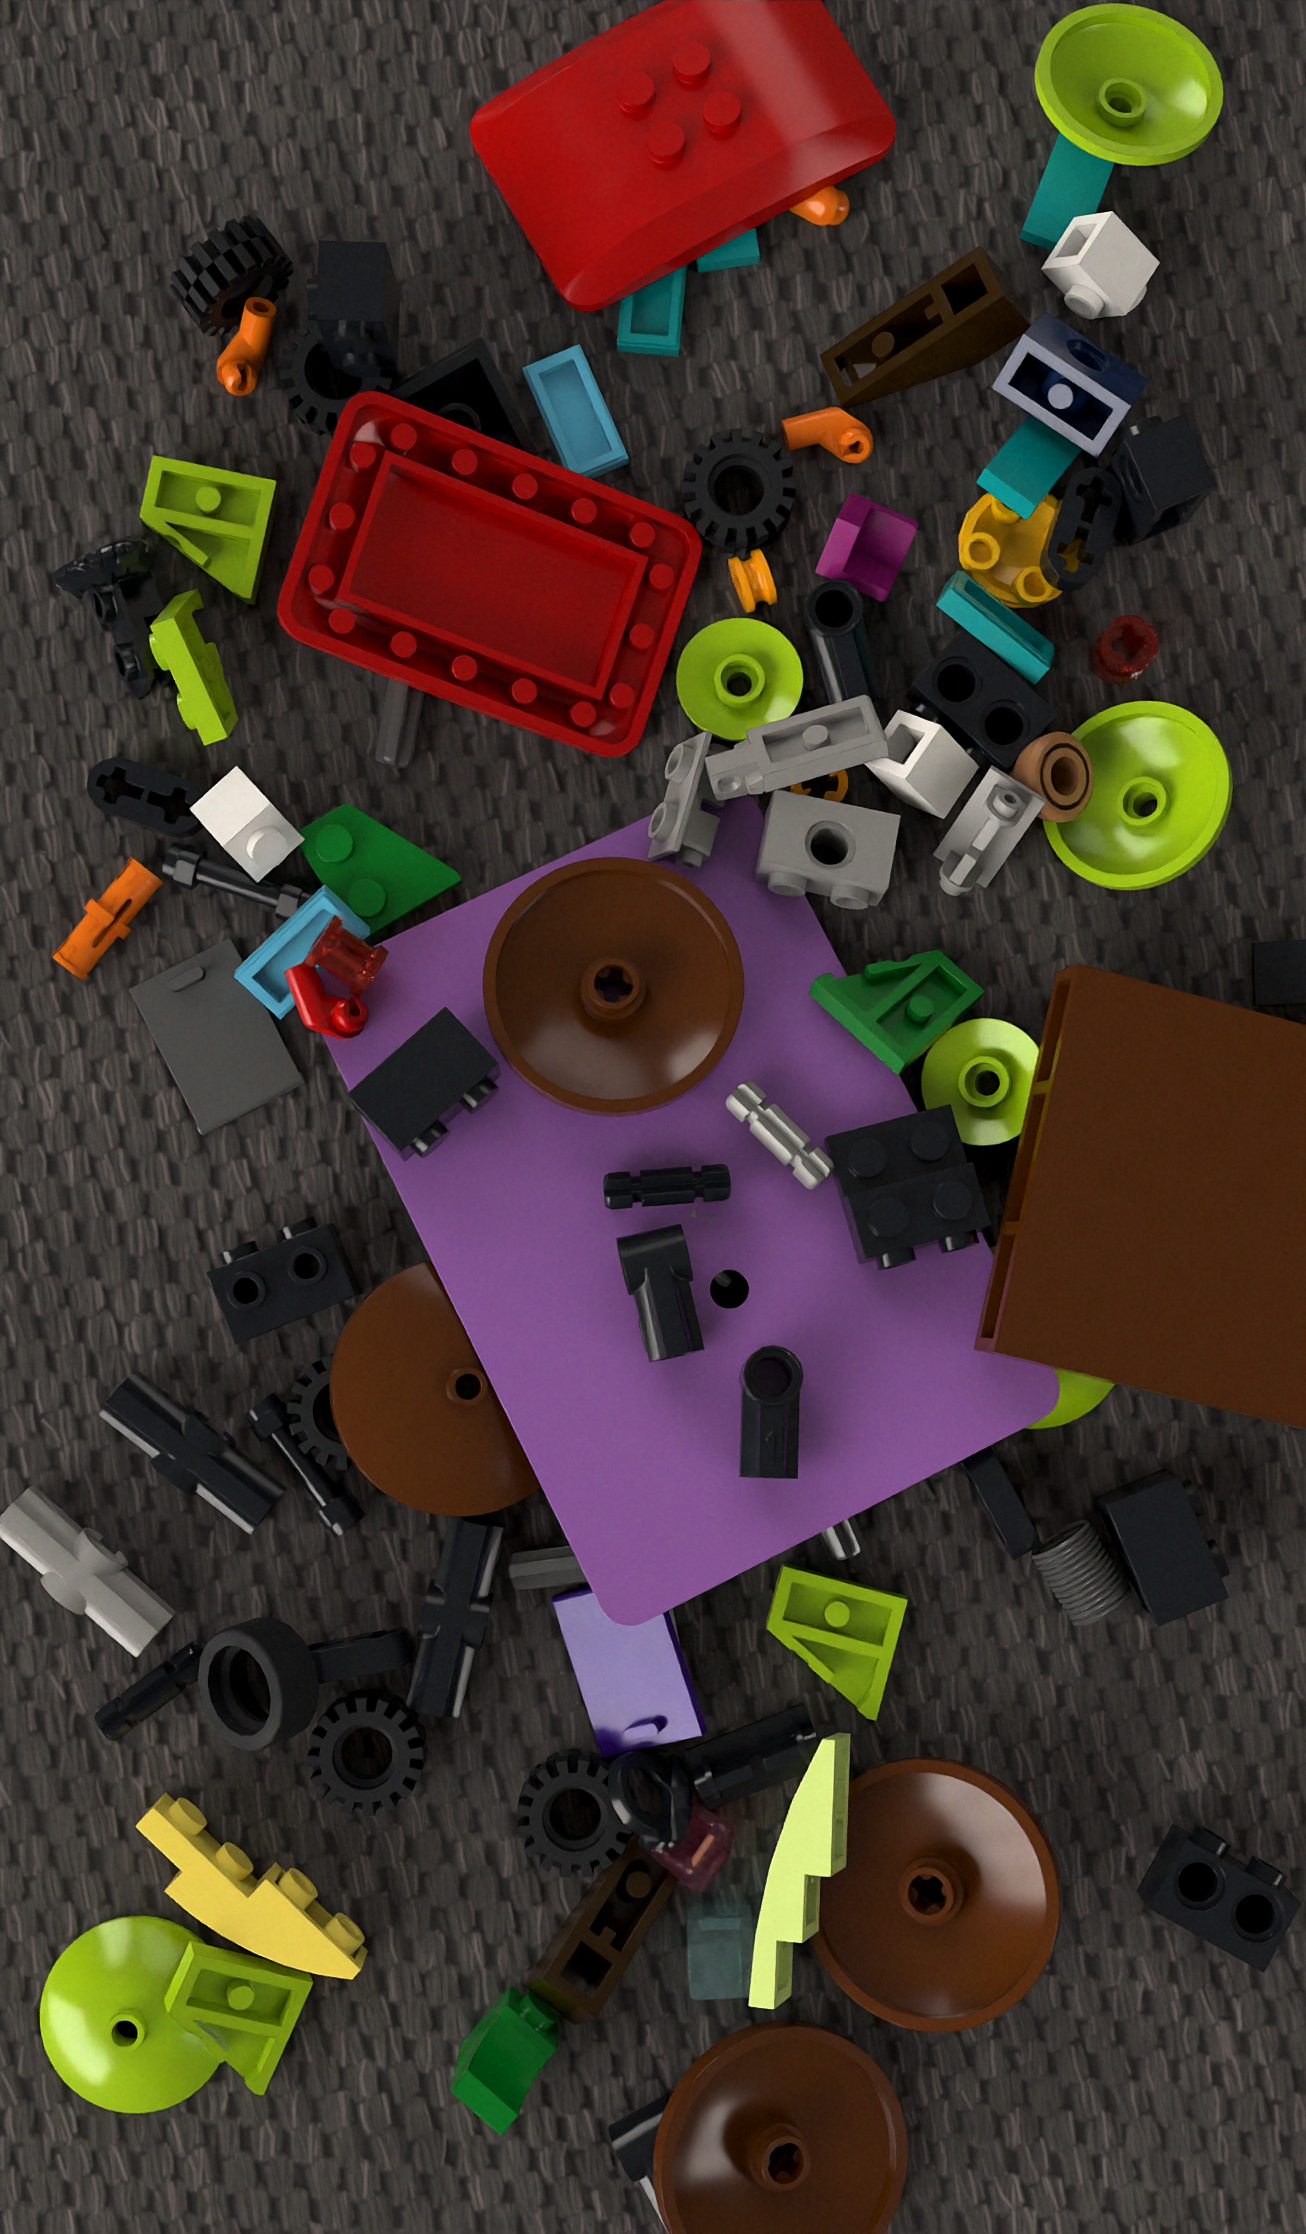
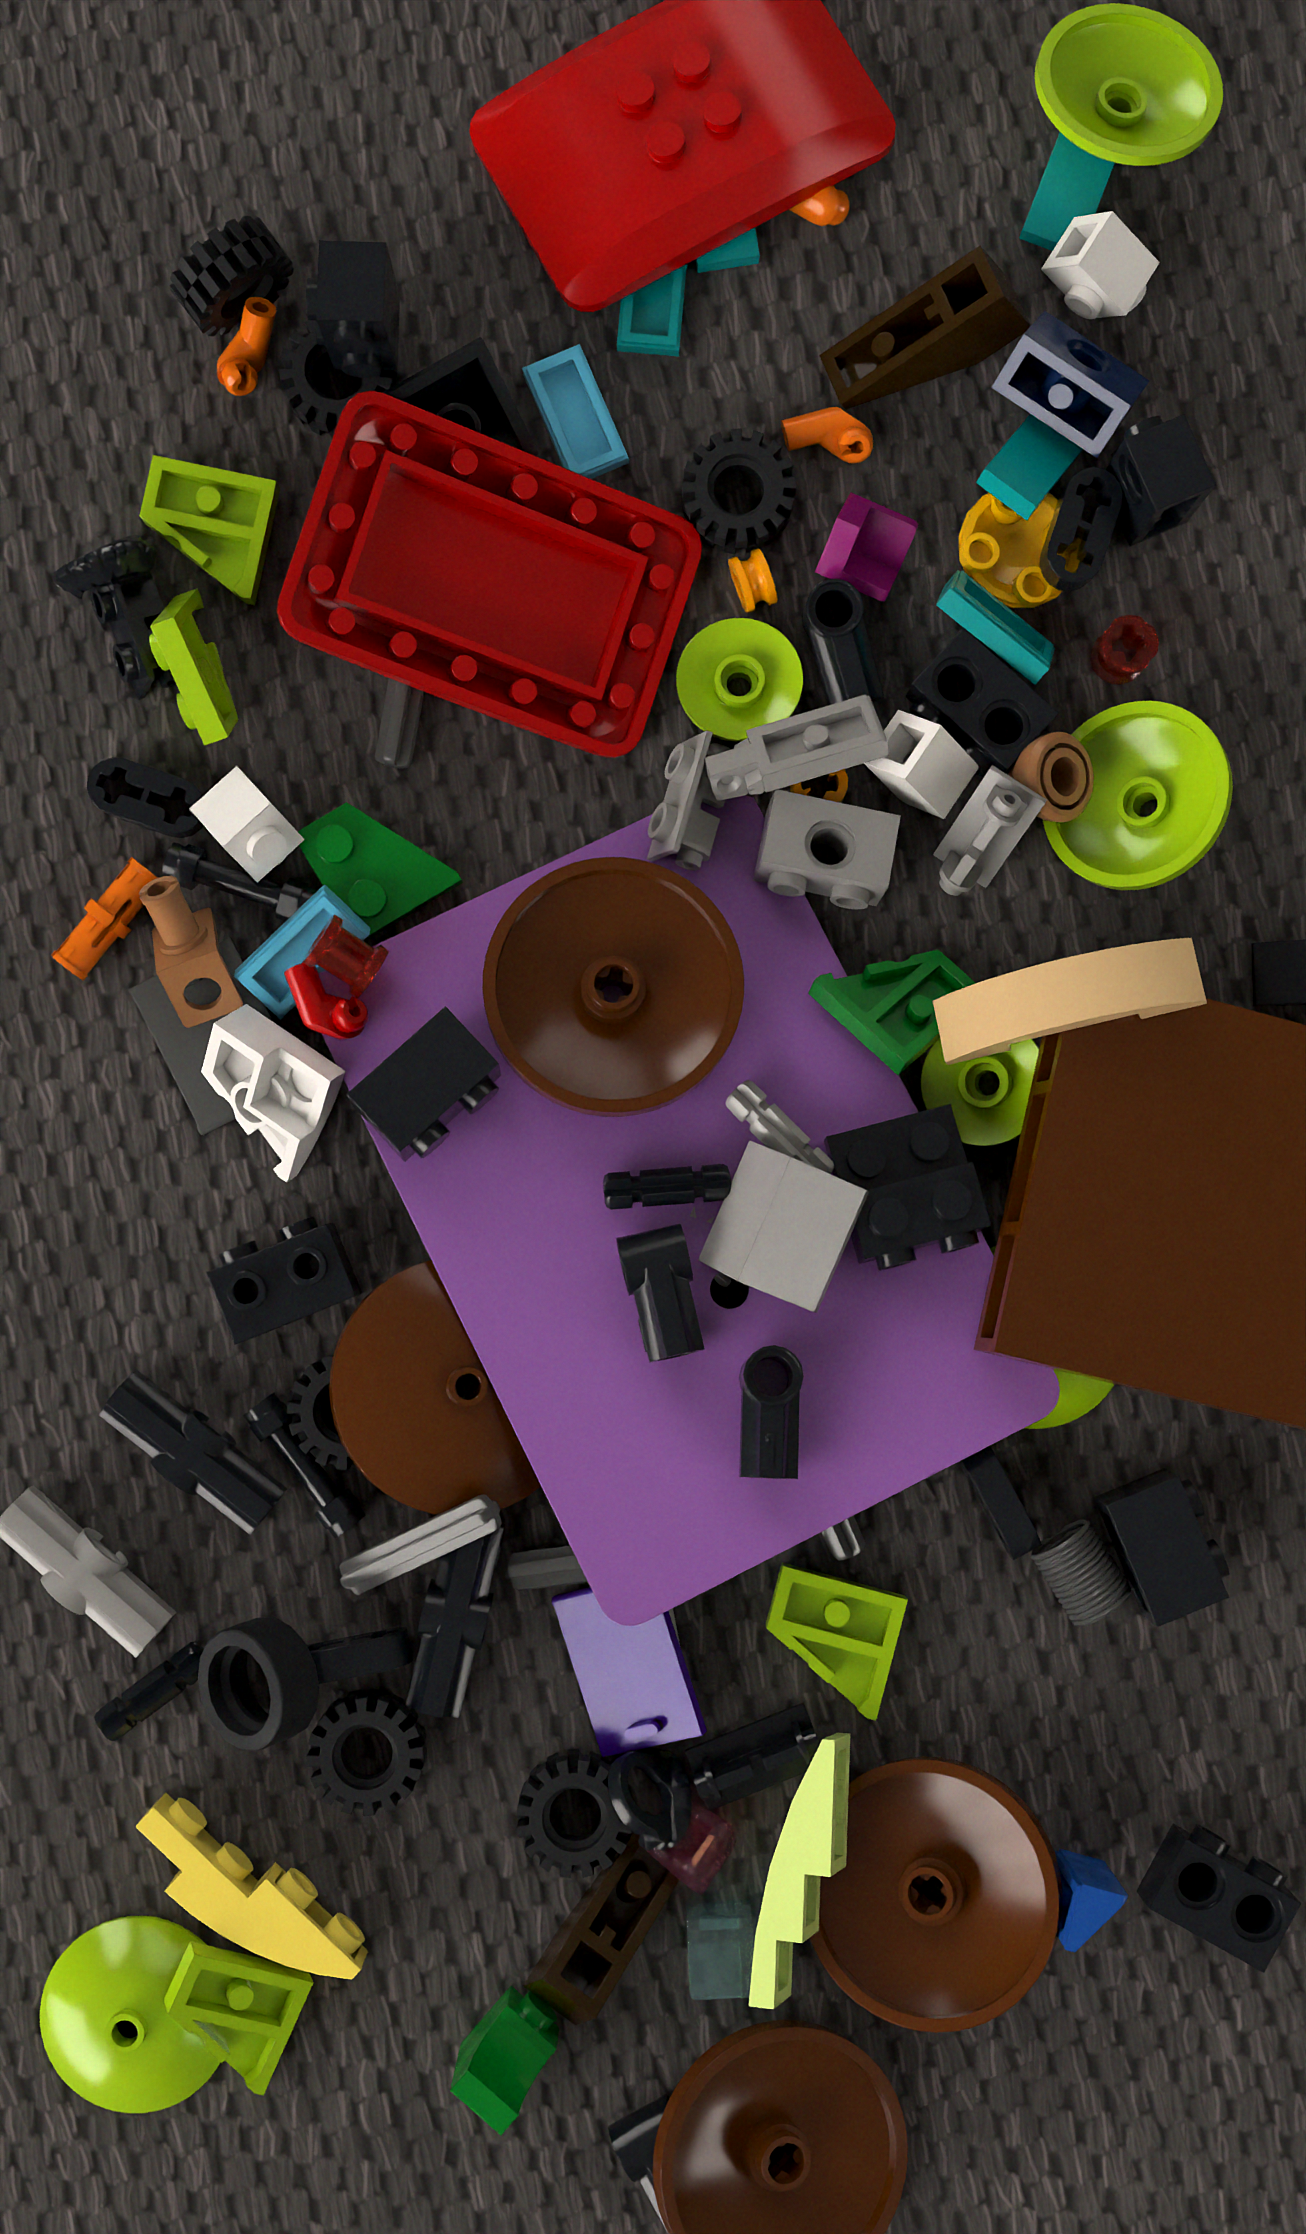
none -> medium nougat bracket [139,876,243,1028]
none -> white slope [201,1004,346,1182]
none -> axle [339,1494,502,1595]
none -> light grey slope [698,1140,869,1313]
none -> tan slope [933,938,1207,1065]
none -> blue slope [1055,1848,1129,1952]

